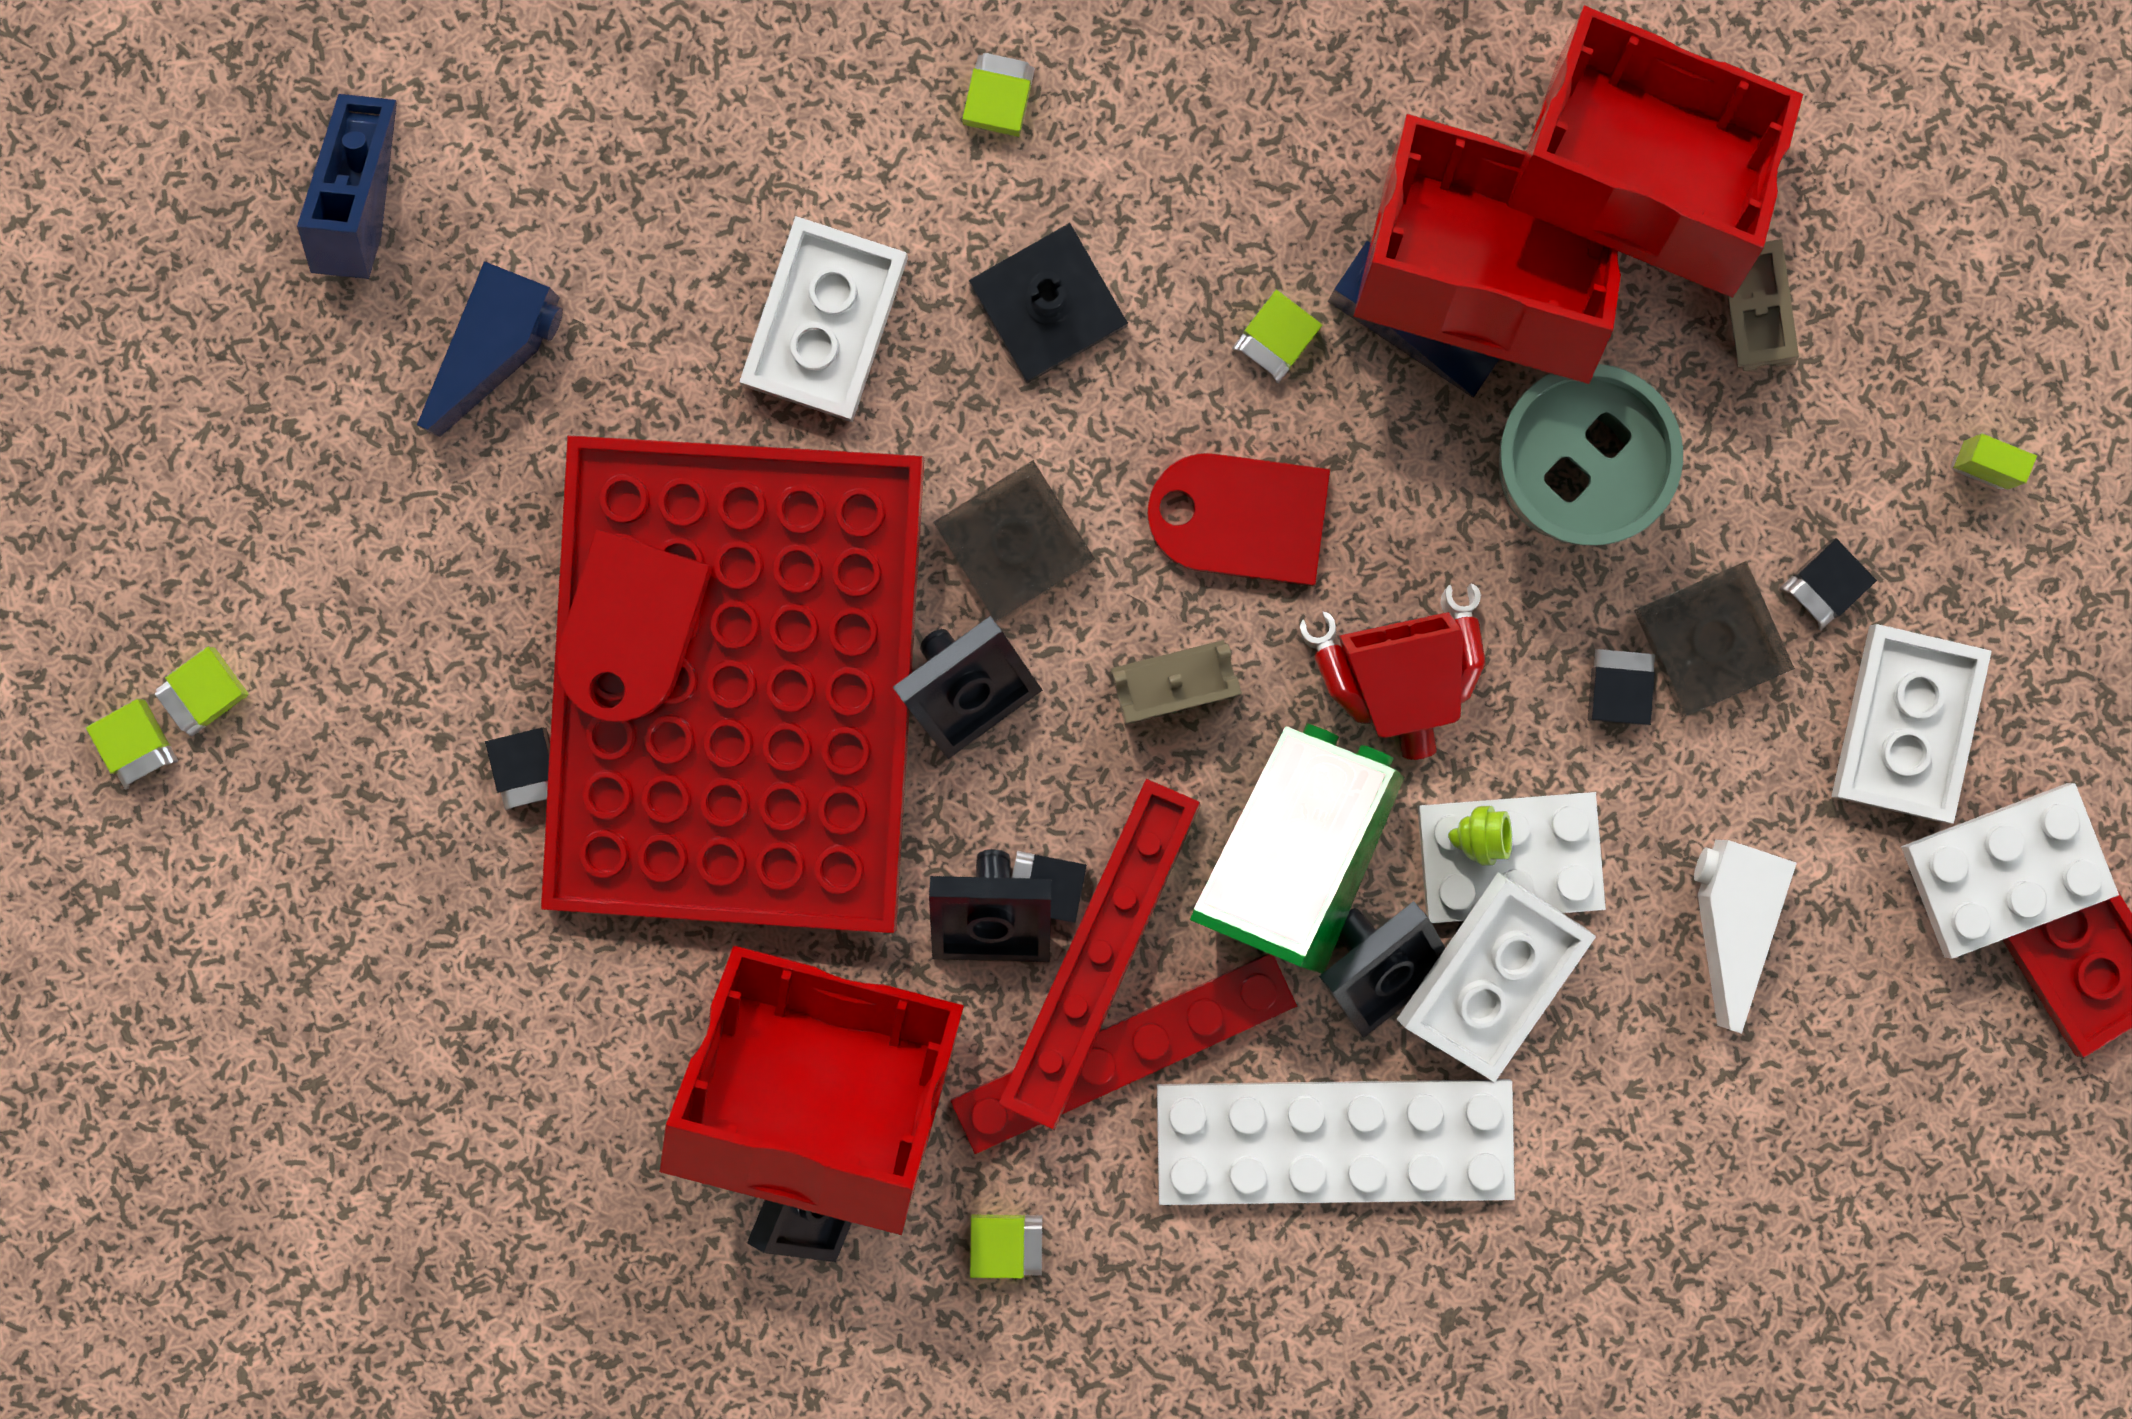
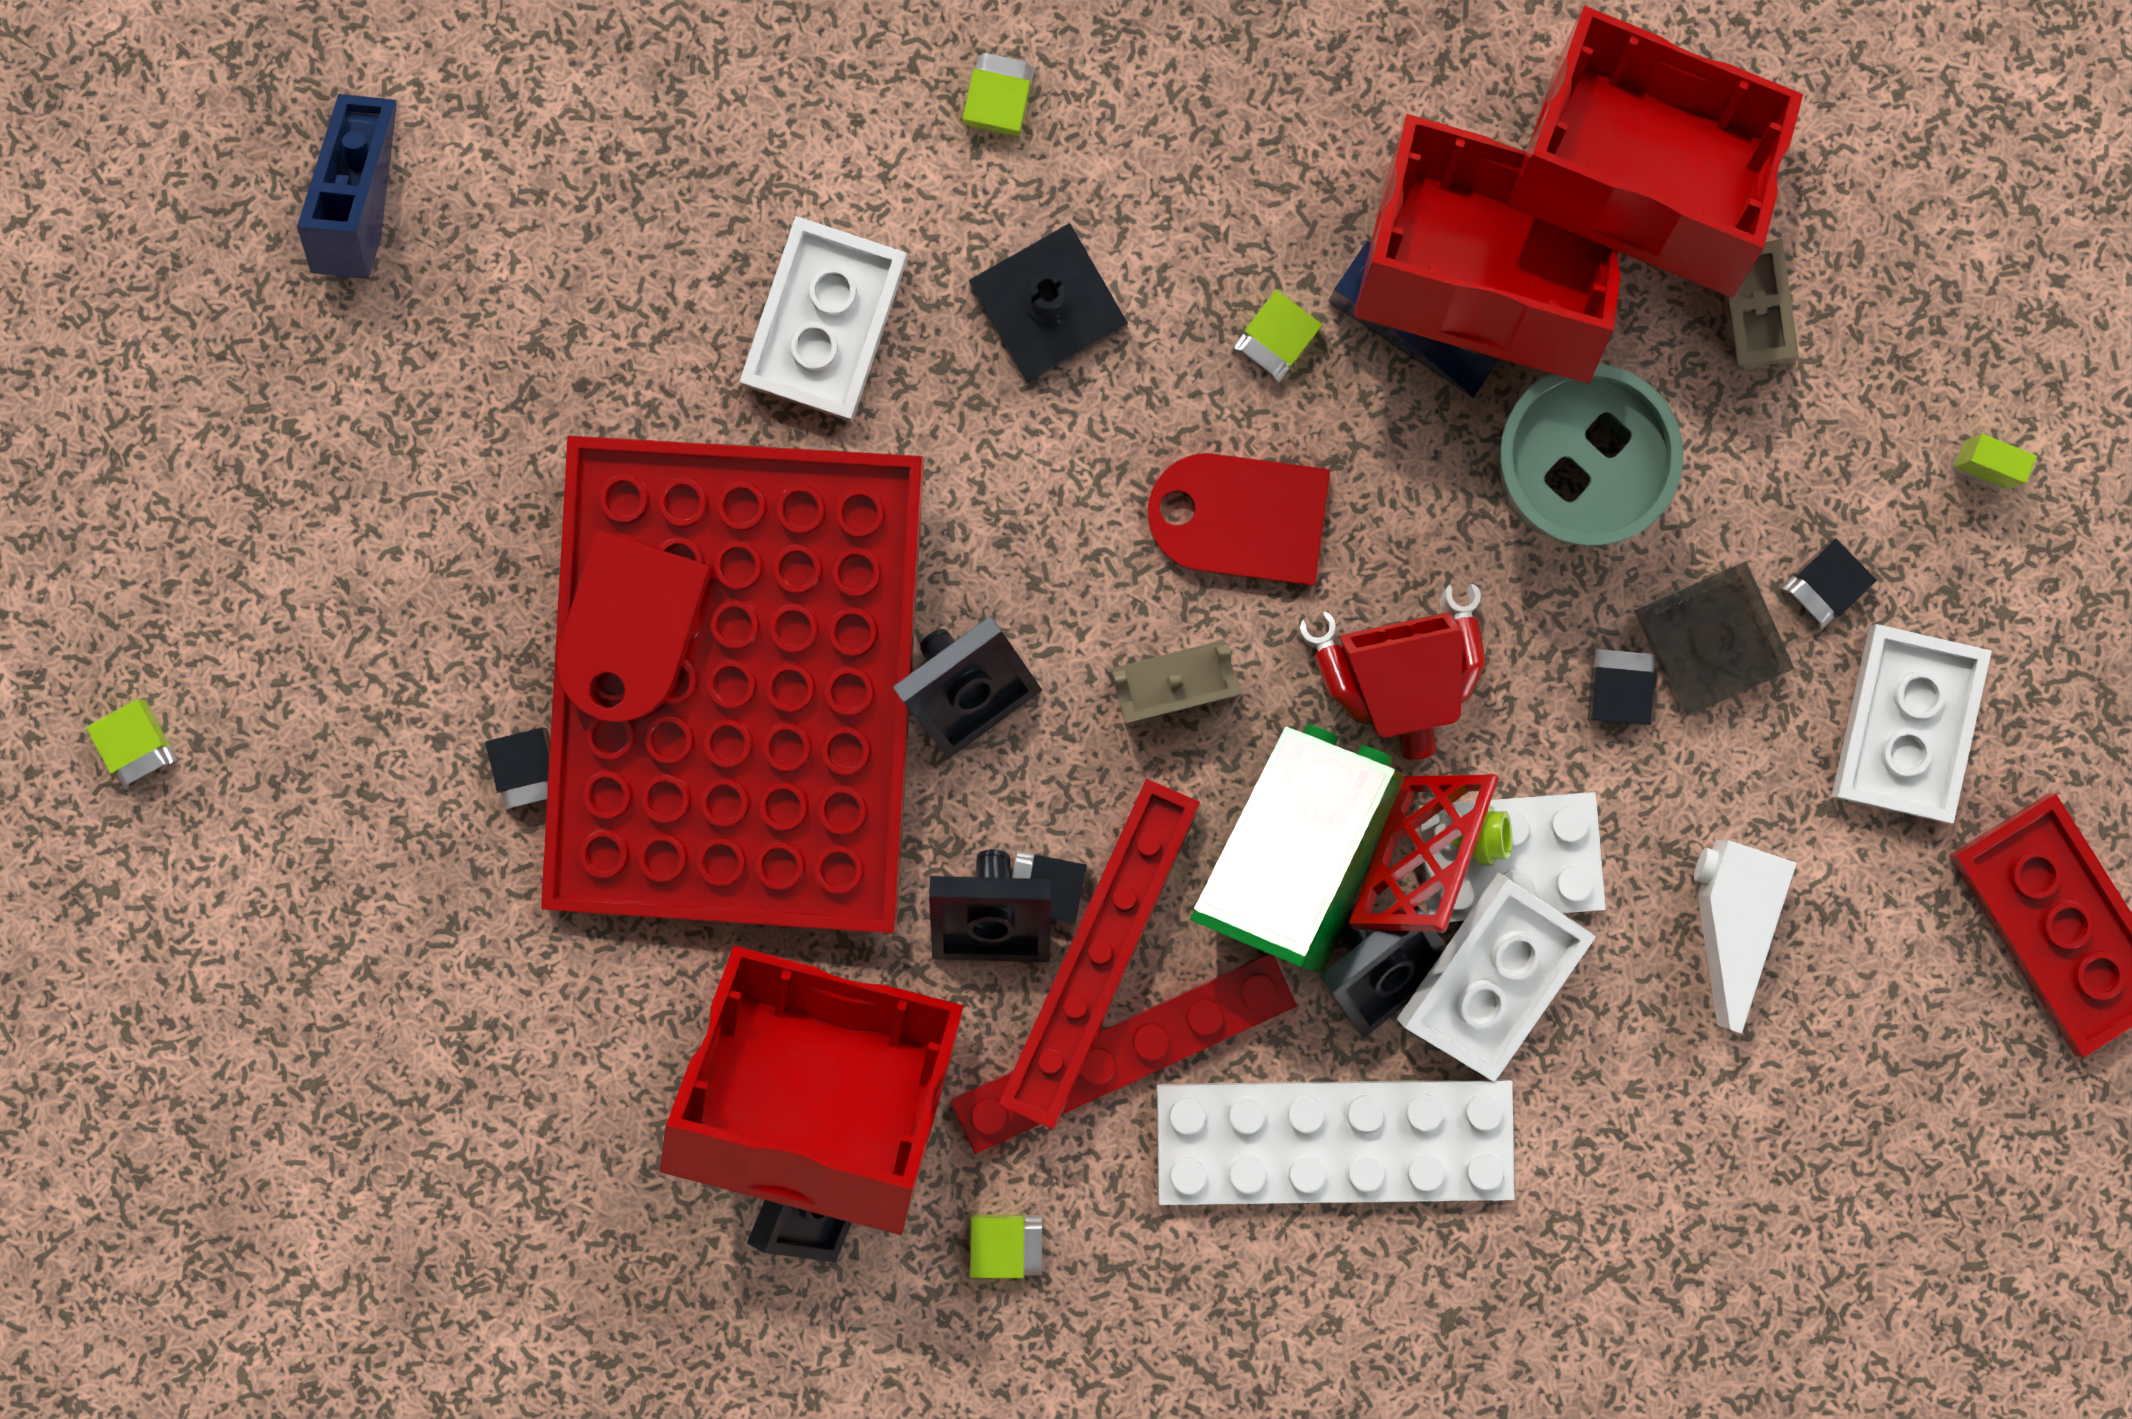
lime piece [155,646,249,736] -> none
dark blue slope [417,261,563,437] -> none
clear smoke plate [933,460,1096,623] -> none
white plate [1901,783,2119,959] -> none
none -> red window [1349,774,1499,933]

